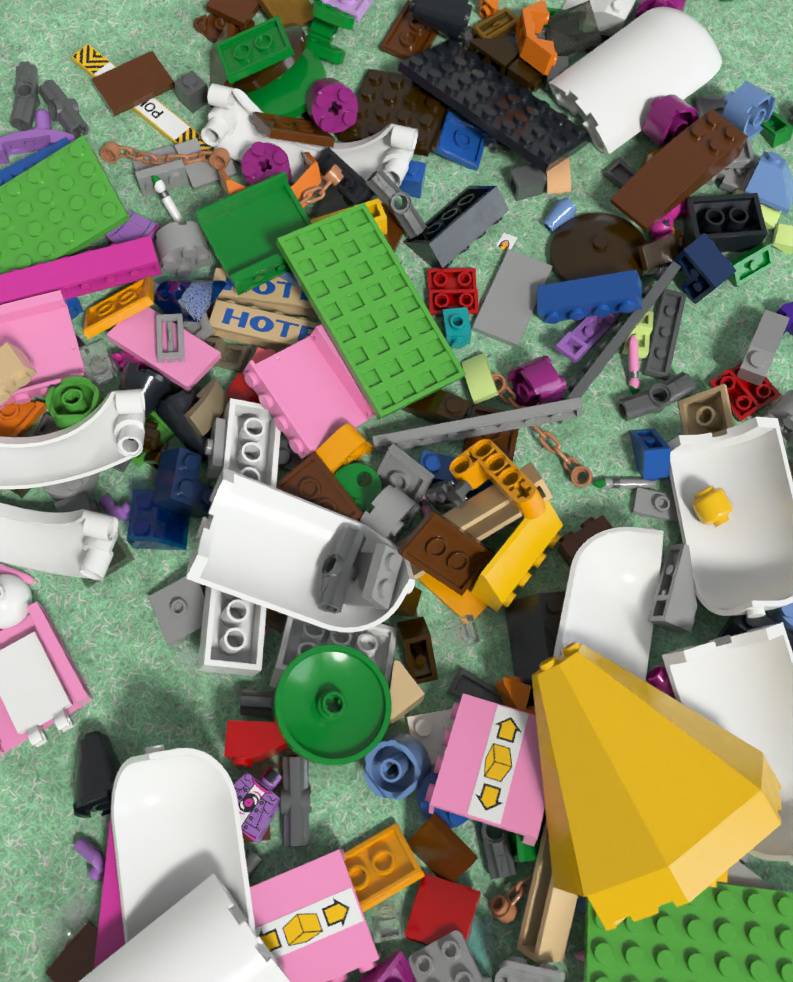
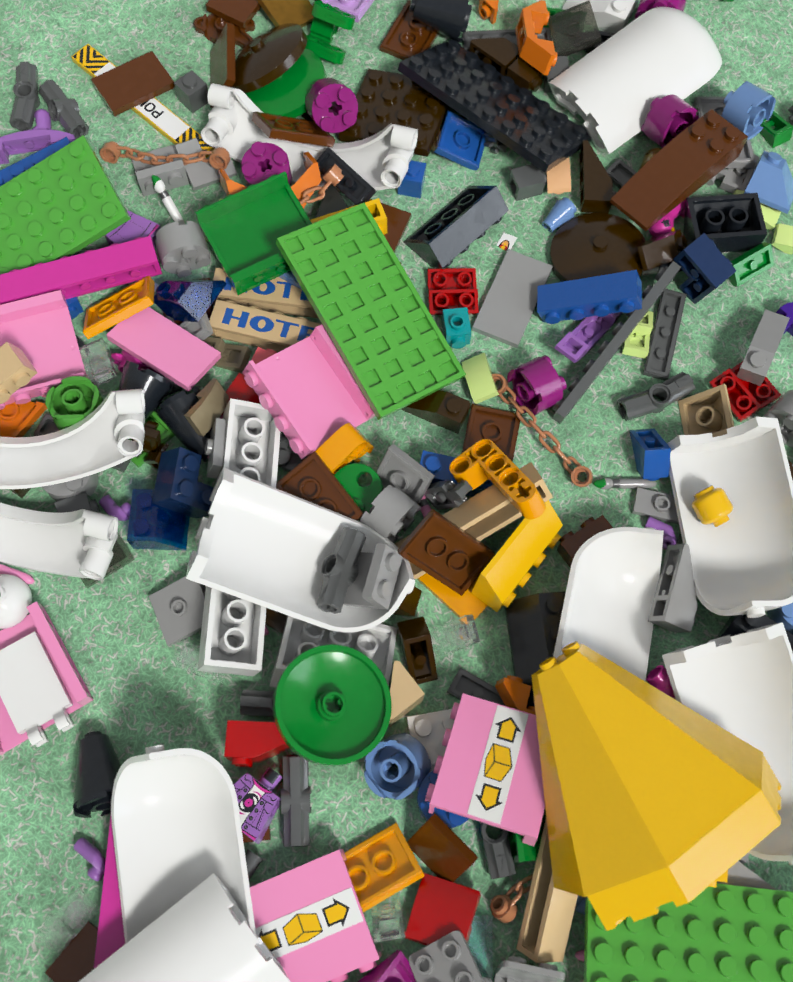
light grey tile [156,313,185,363] -> none
green tile [215,15,295,84] -> none
dark grey piece [365,168,427,239] -> none
light grey tile [372,397,582,454] -> none
pearl gold tile [471,7,519,39] -> none
bright pink piece [628,334,640,395] -> none
none -> dark brown slope [579,140,616,214]
none -> medium lavender arm [644,516,677,550]

